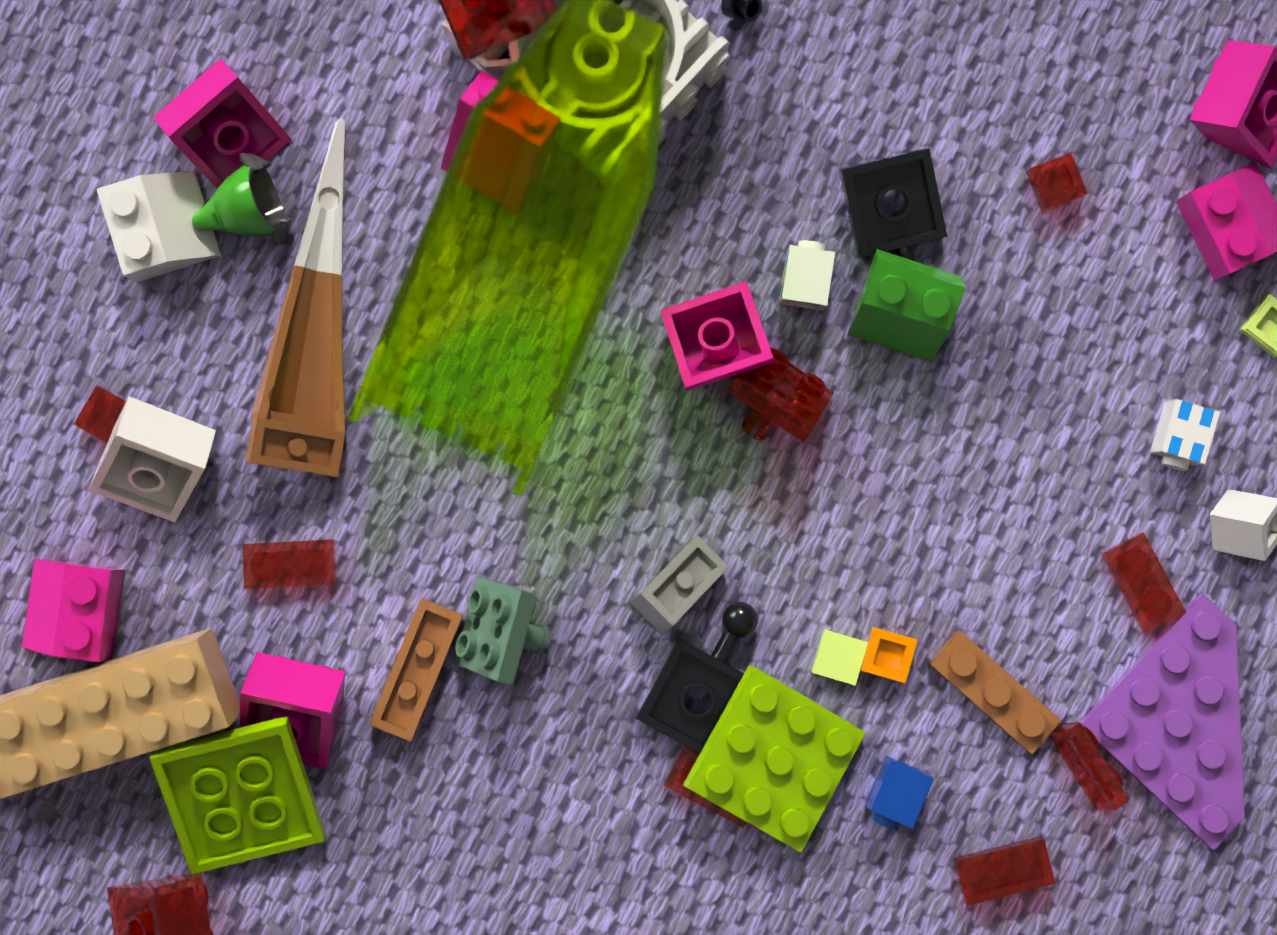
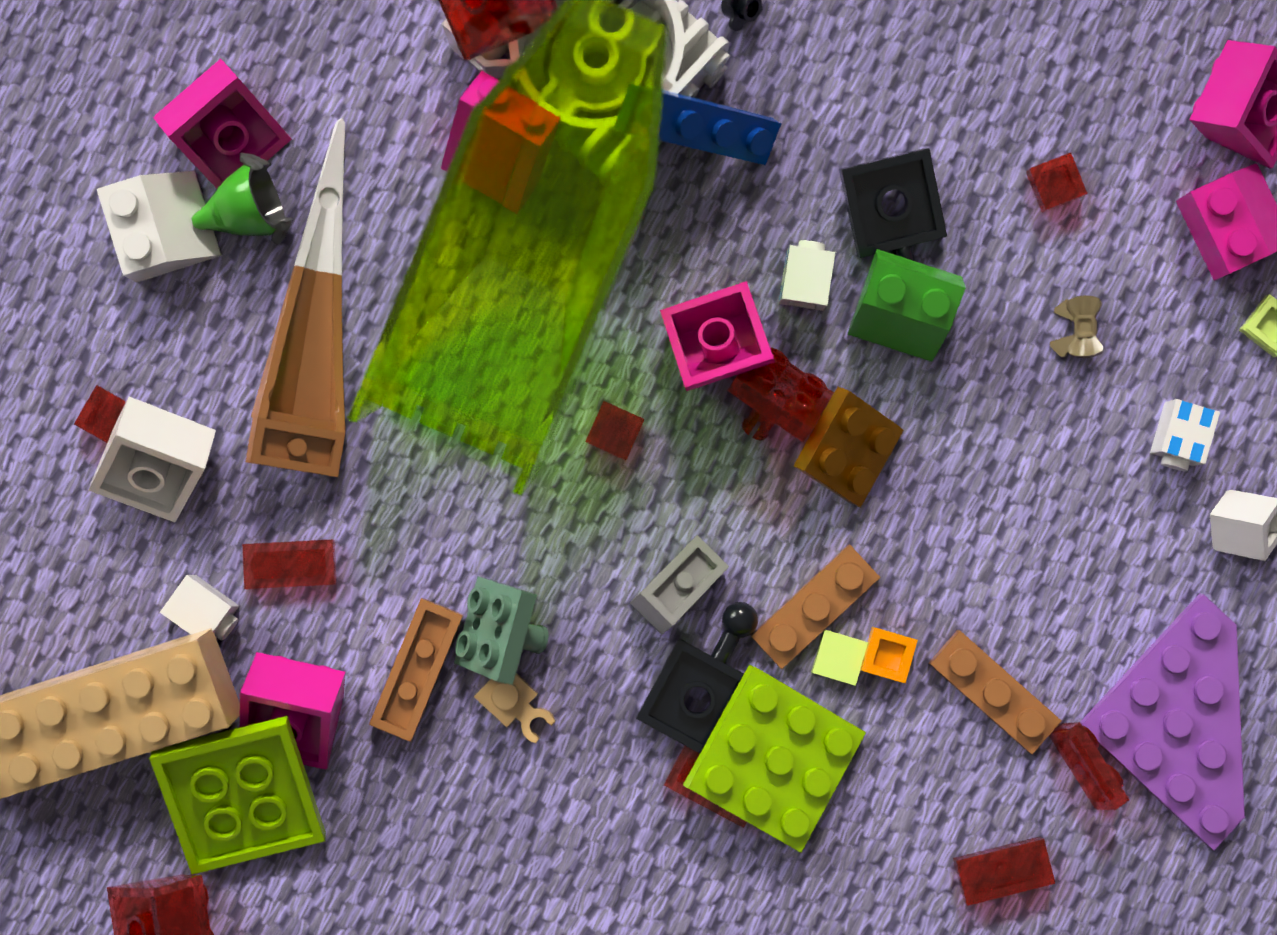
dark pink slope [22,558,125,662] -> none
blue brick [865,755,934,831] -> none
clear red plate [1101,532,1186,633] -> none
none -> white brick [160,575,239,641]
none -> tan plate [474,673,556,743]
none -> clear red plate [585,401,645,461]
none -> blue plate [615,81,782,165]
none -> medium nougat plate [750,544,881,669]
none -> pearl gold plate [793,386,904,508]
none -> dark tan piece [1049,295,1104,358]

